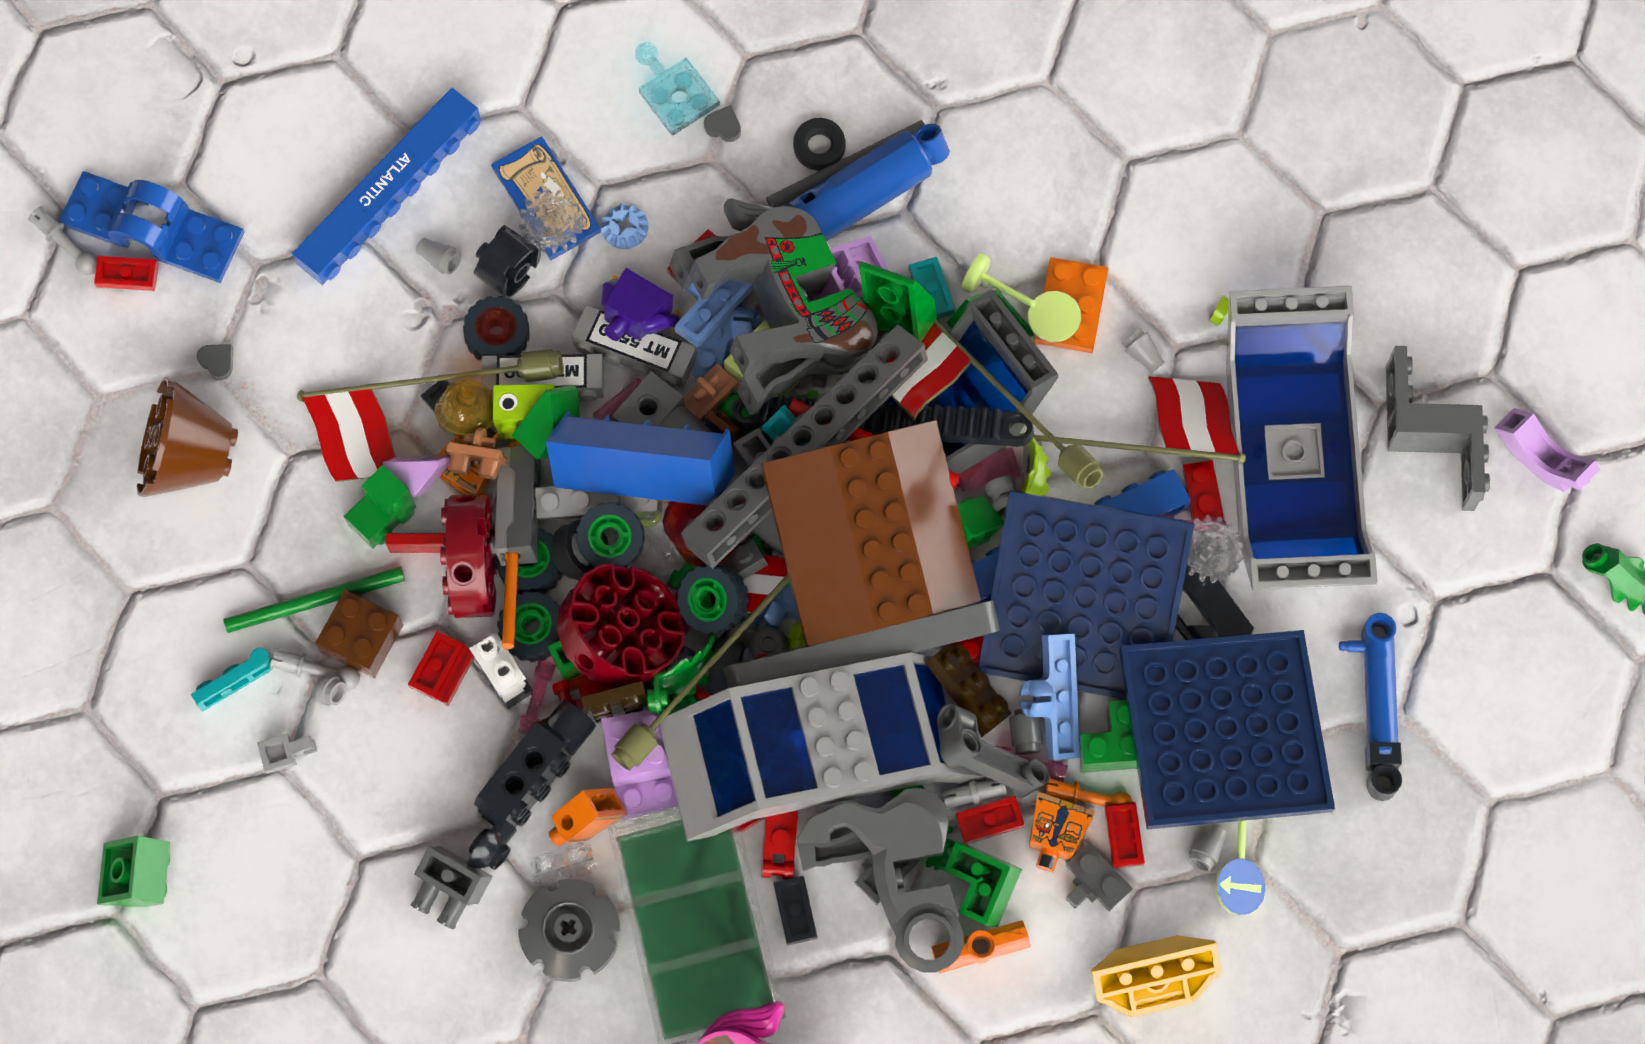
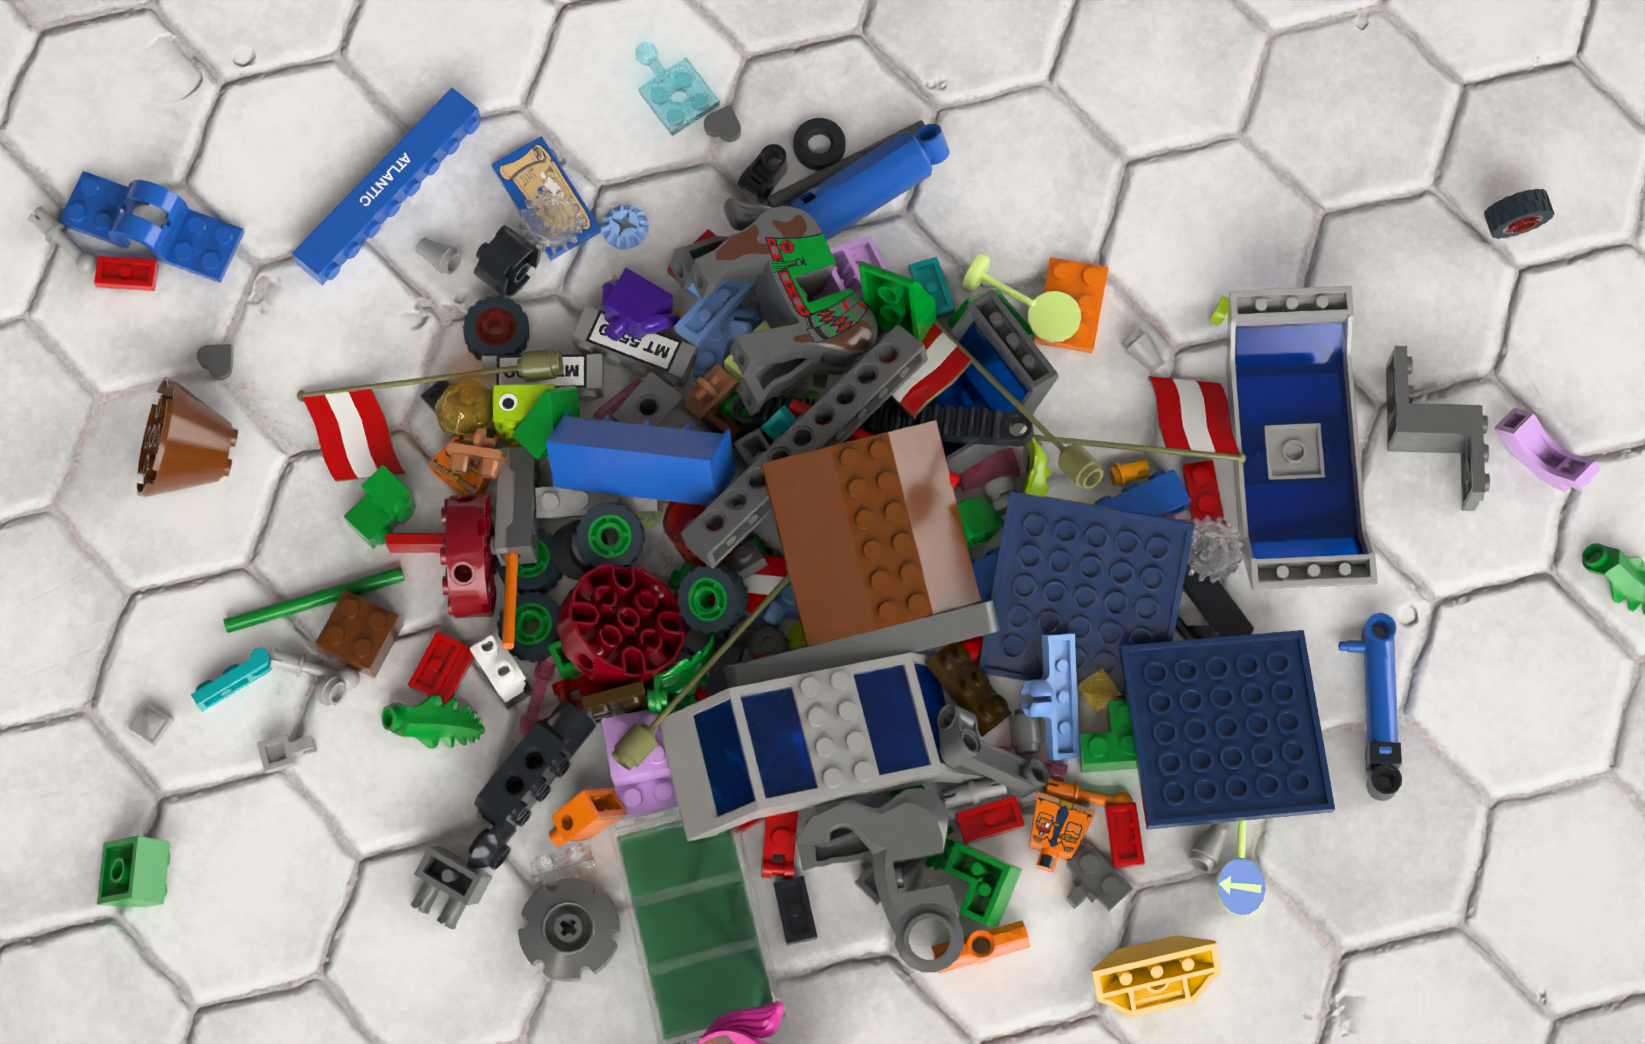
lavender slope [383,455,451,497] -> none
none -> light grey tile [128,702,173,746]
none -> green plant [381,695,485,749]
none -> black piece [737,144,788,203]
none -> clear yellow plate [1077,667,1121,712]
none -> light orange pin [1109,458,1150,487]
none -> black wheel [1484,189,1555,239]

